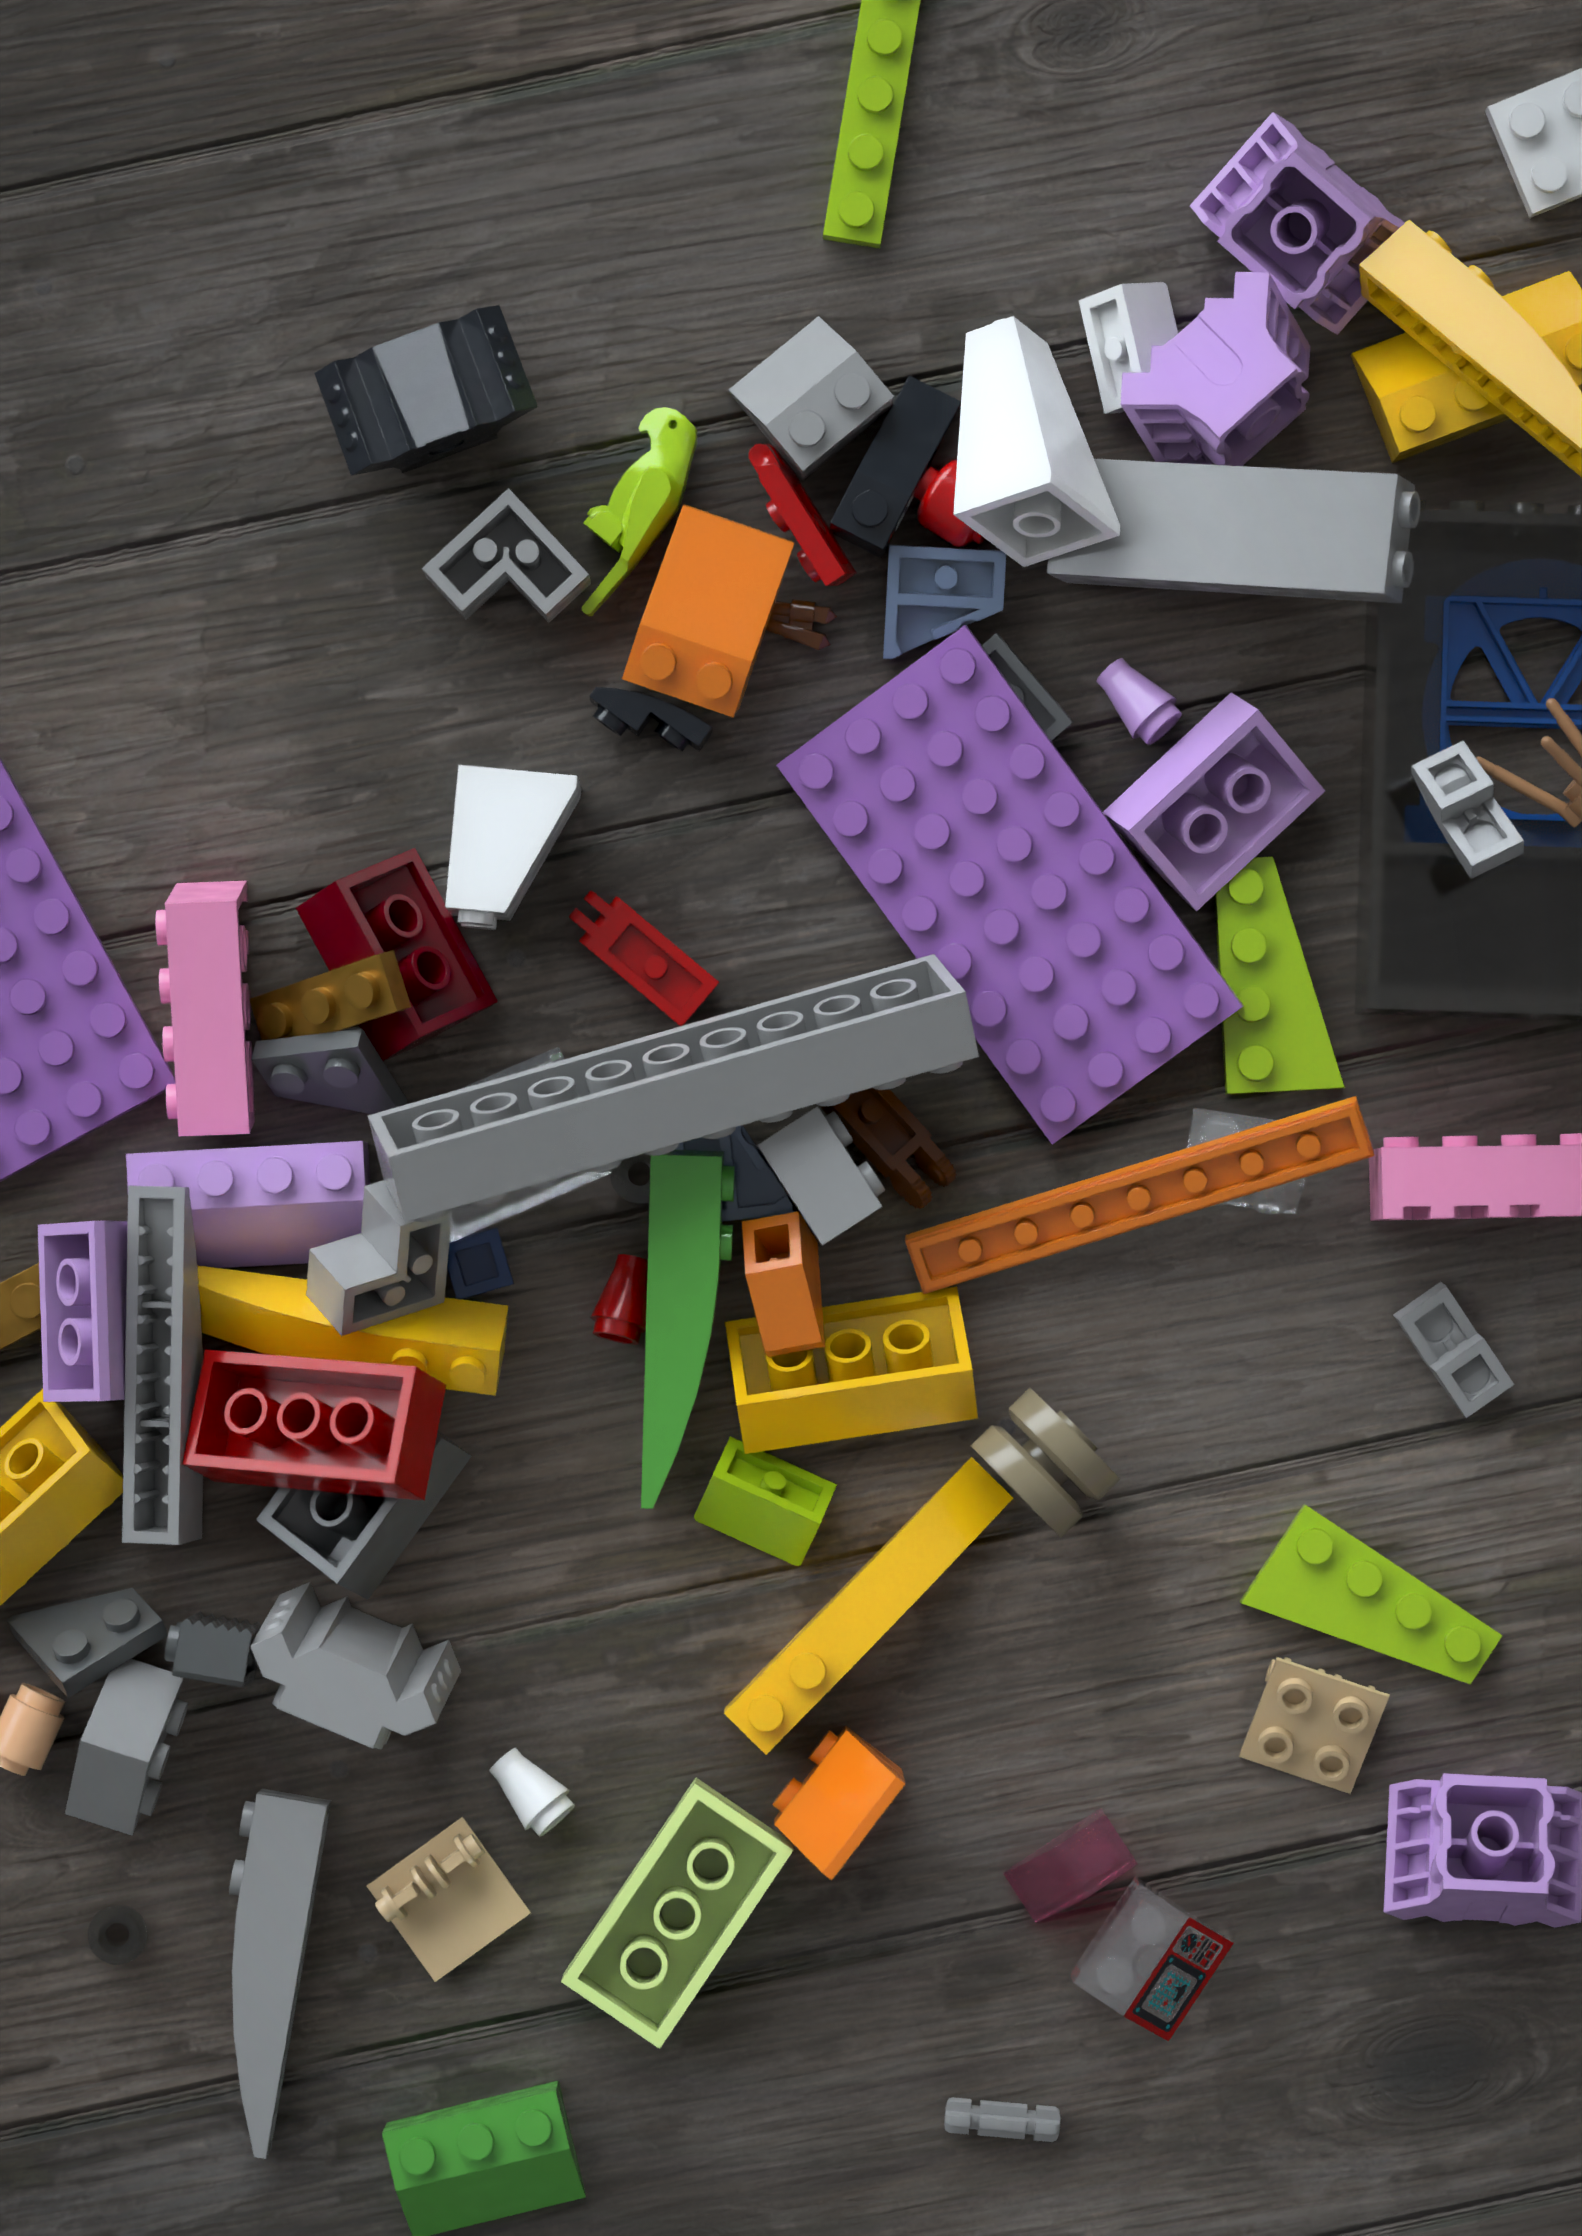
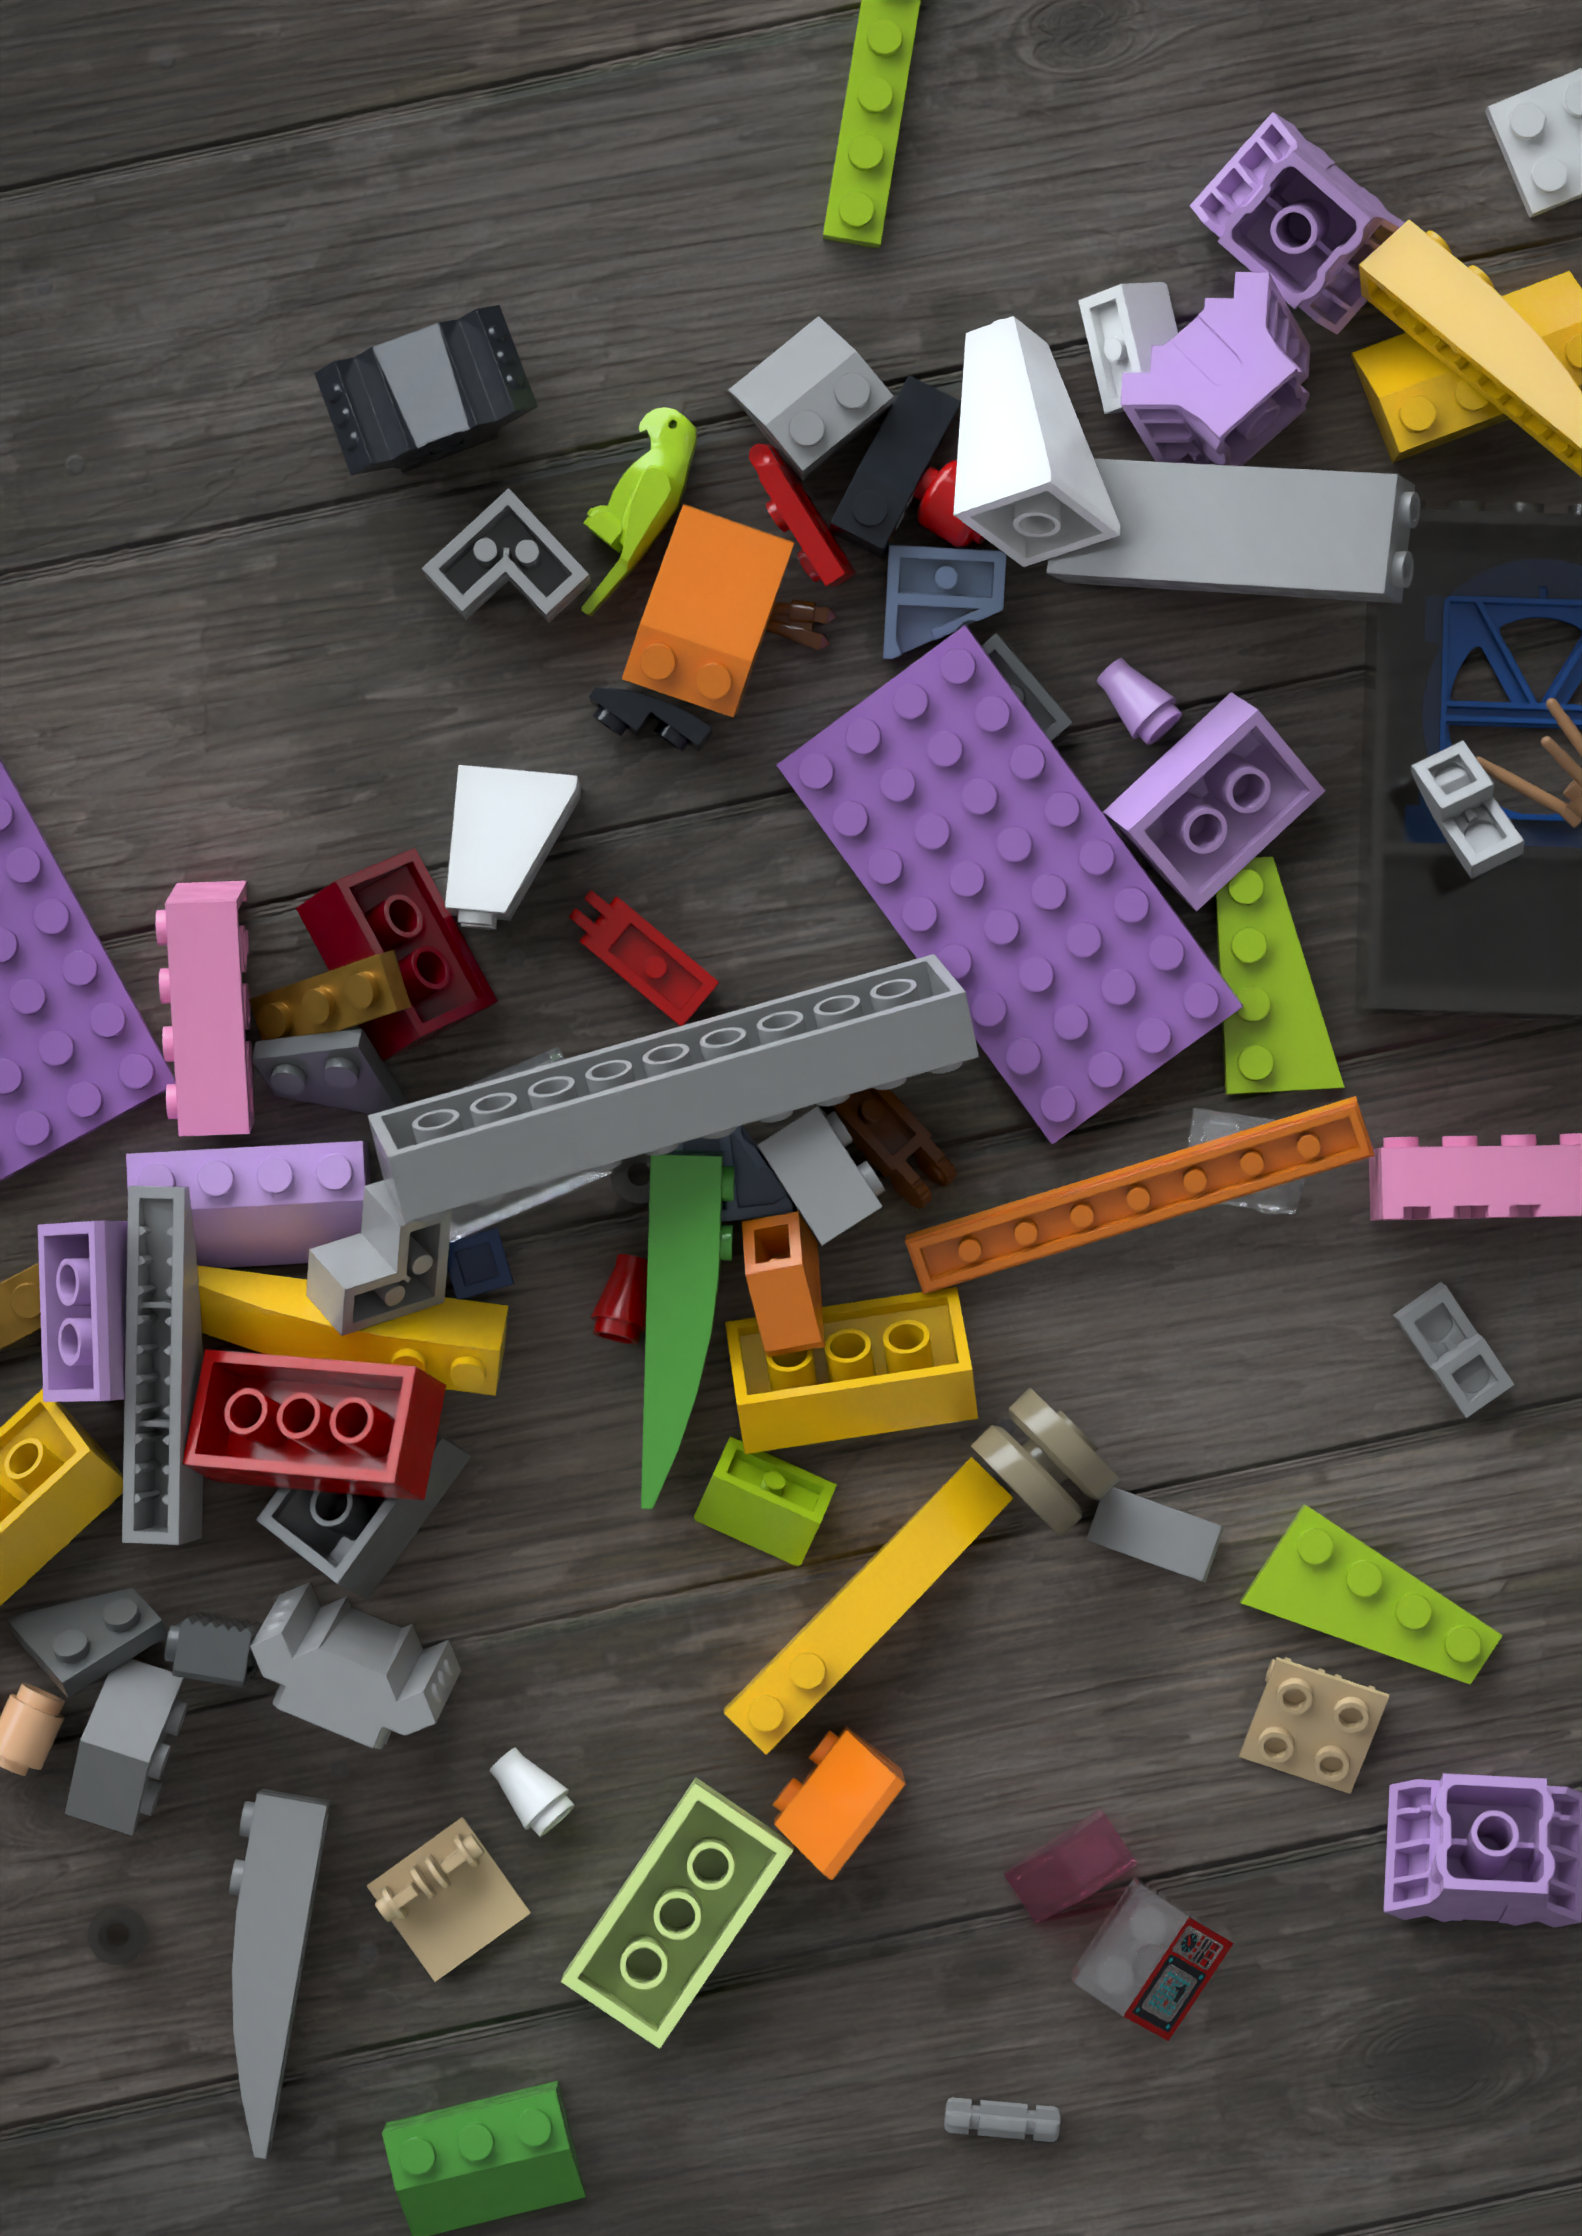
none -> light grey slope [1086,1487,1225,1583]

